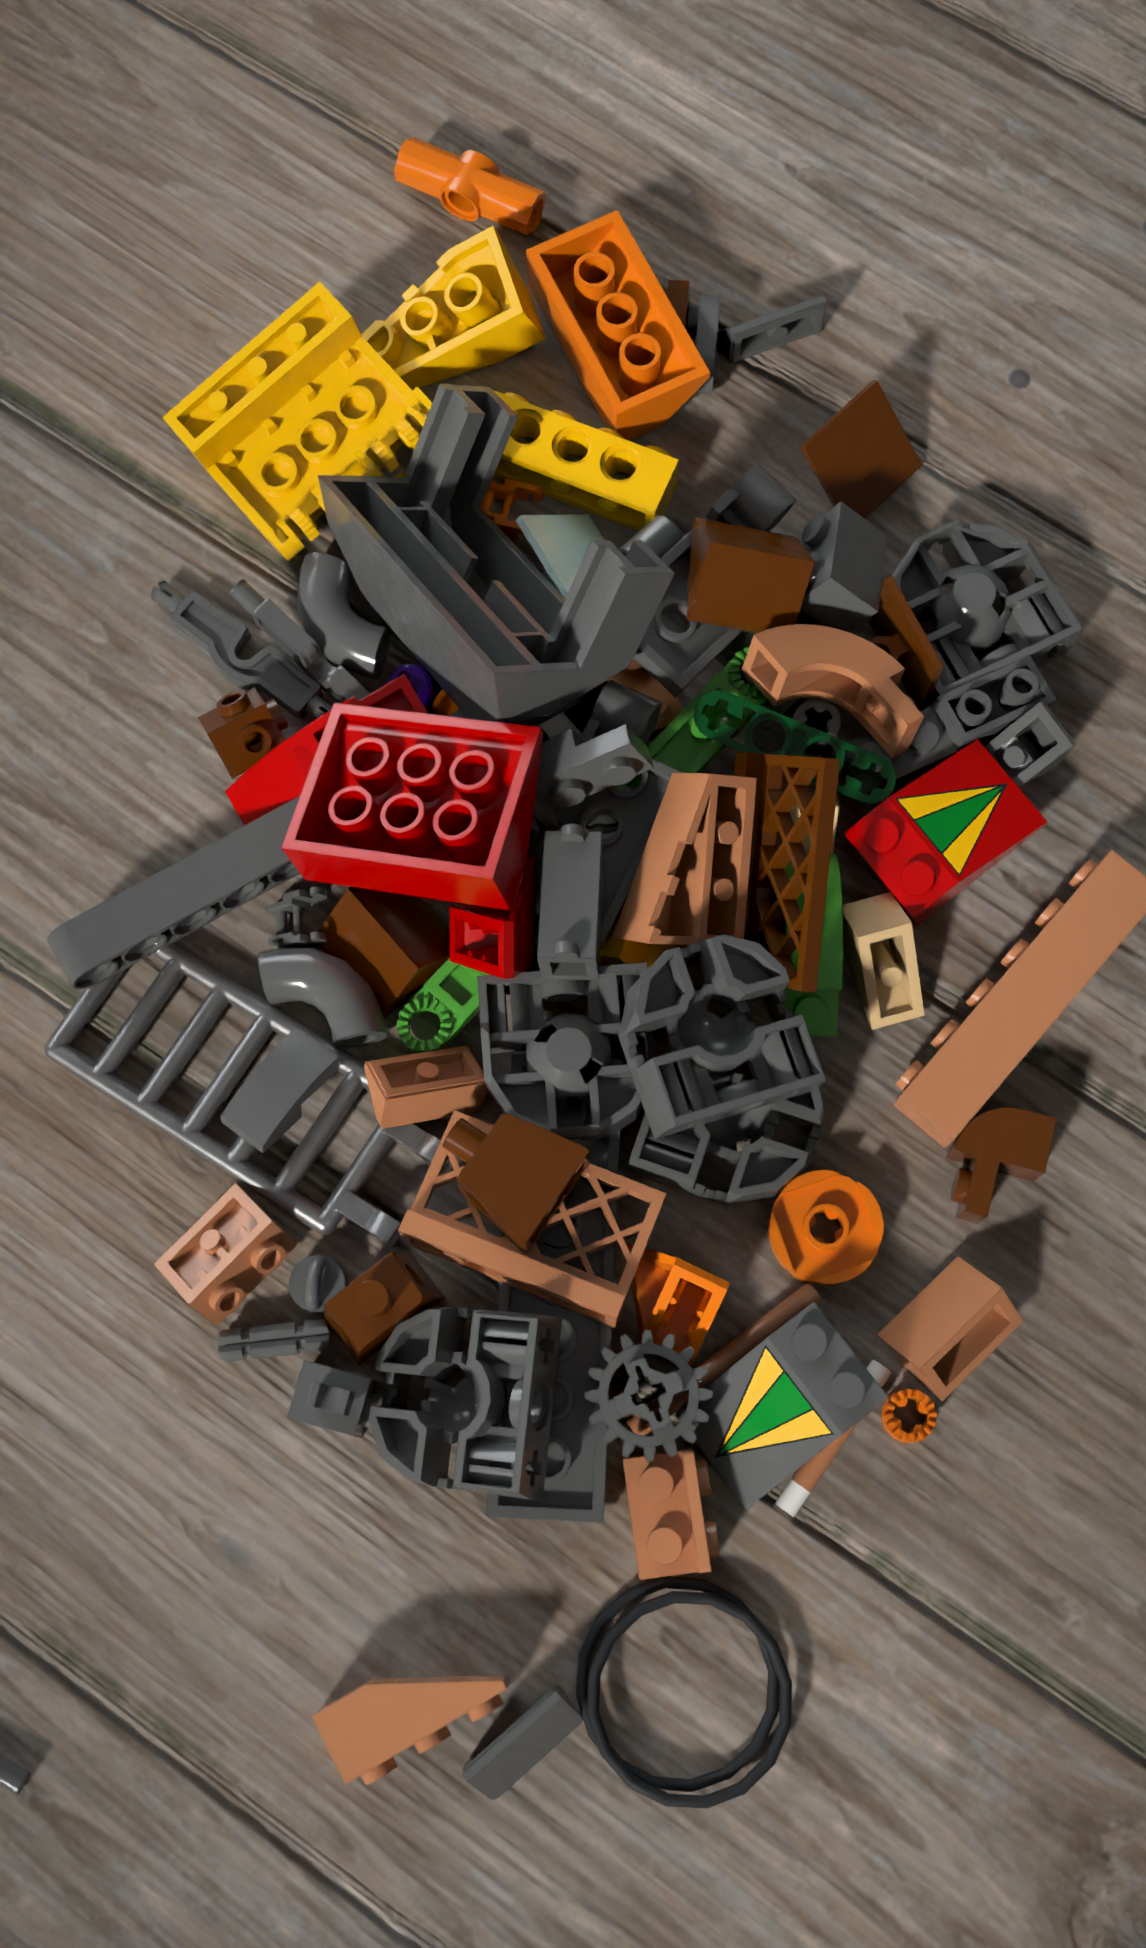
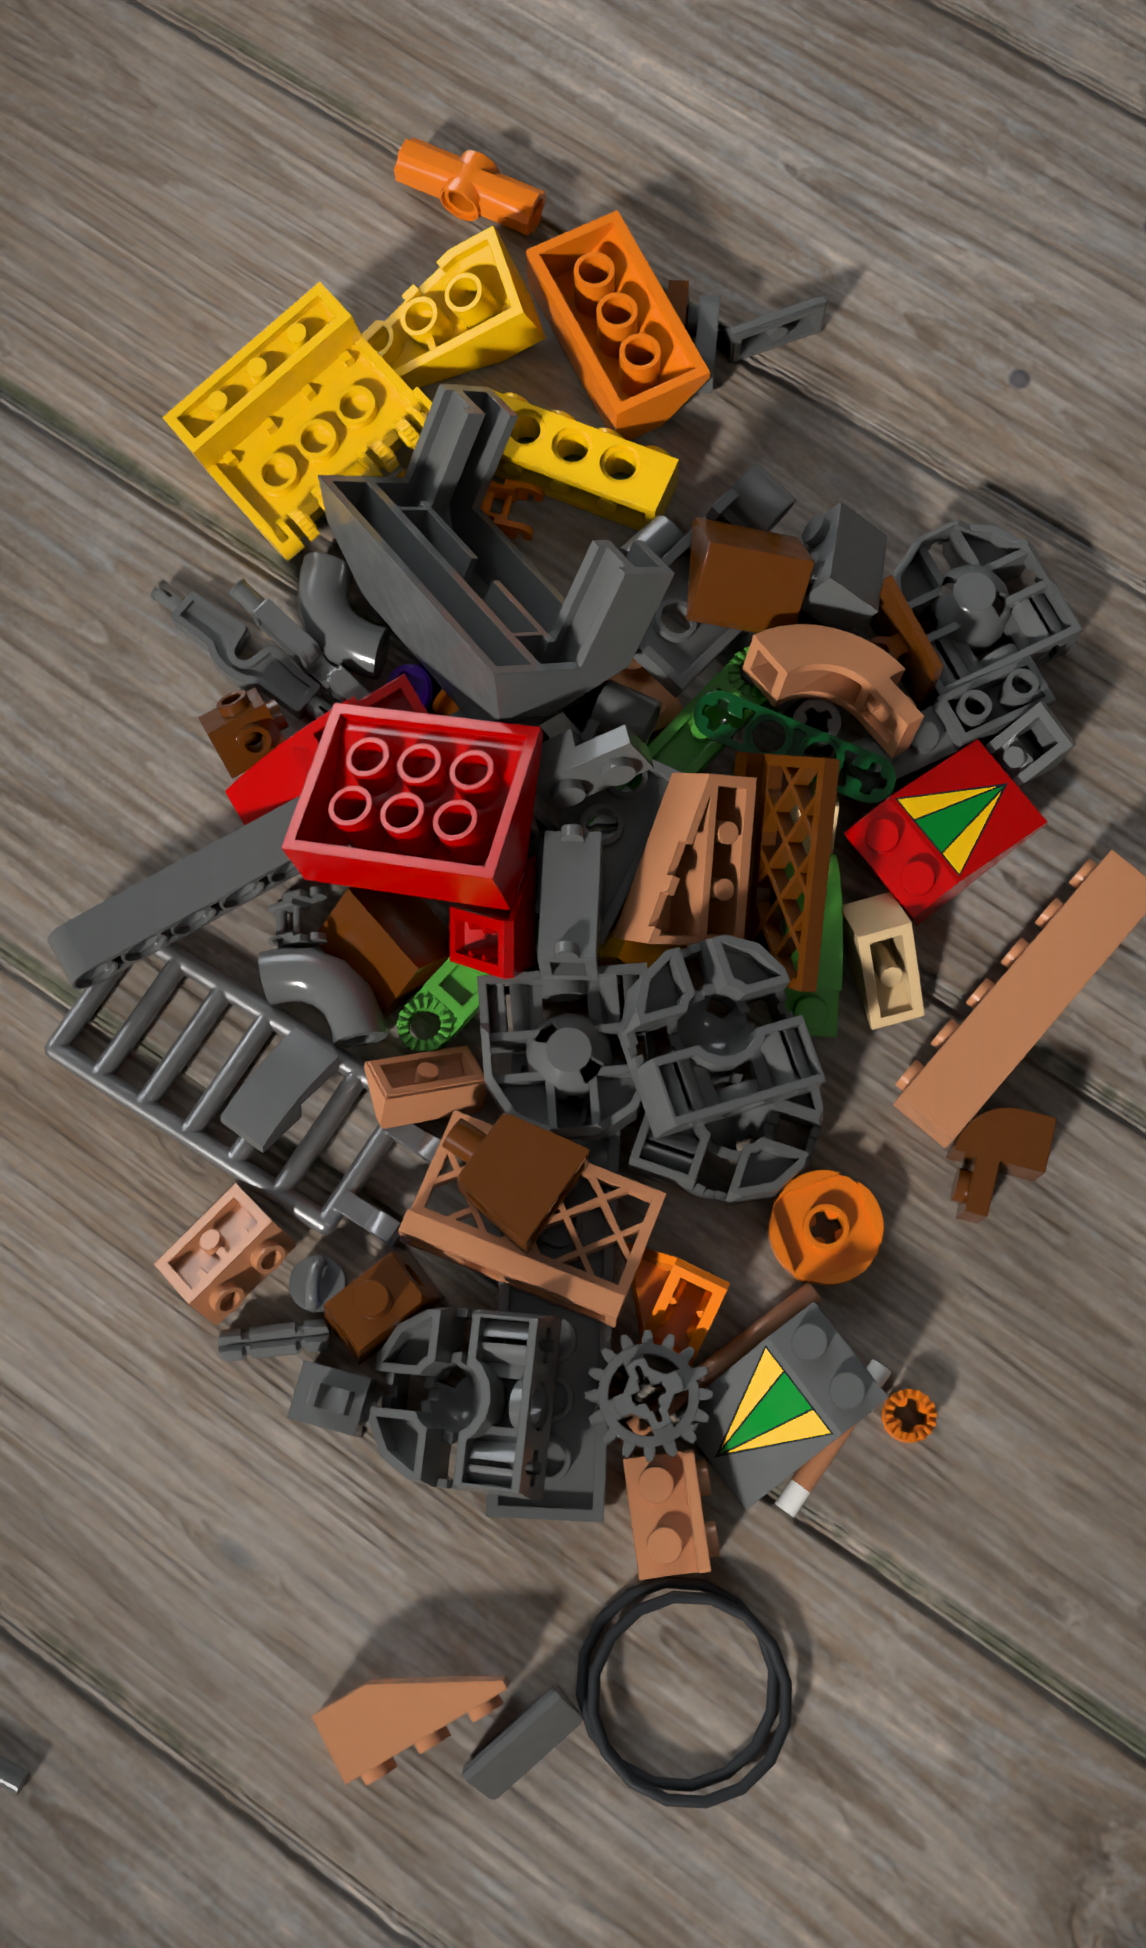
light aqua piece [515,514,604,598] -> none
reddish brown piece [800,380,922,519] -> none
nougat brick [877,1256,1023,1402] -> none

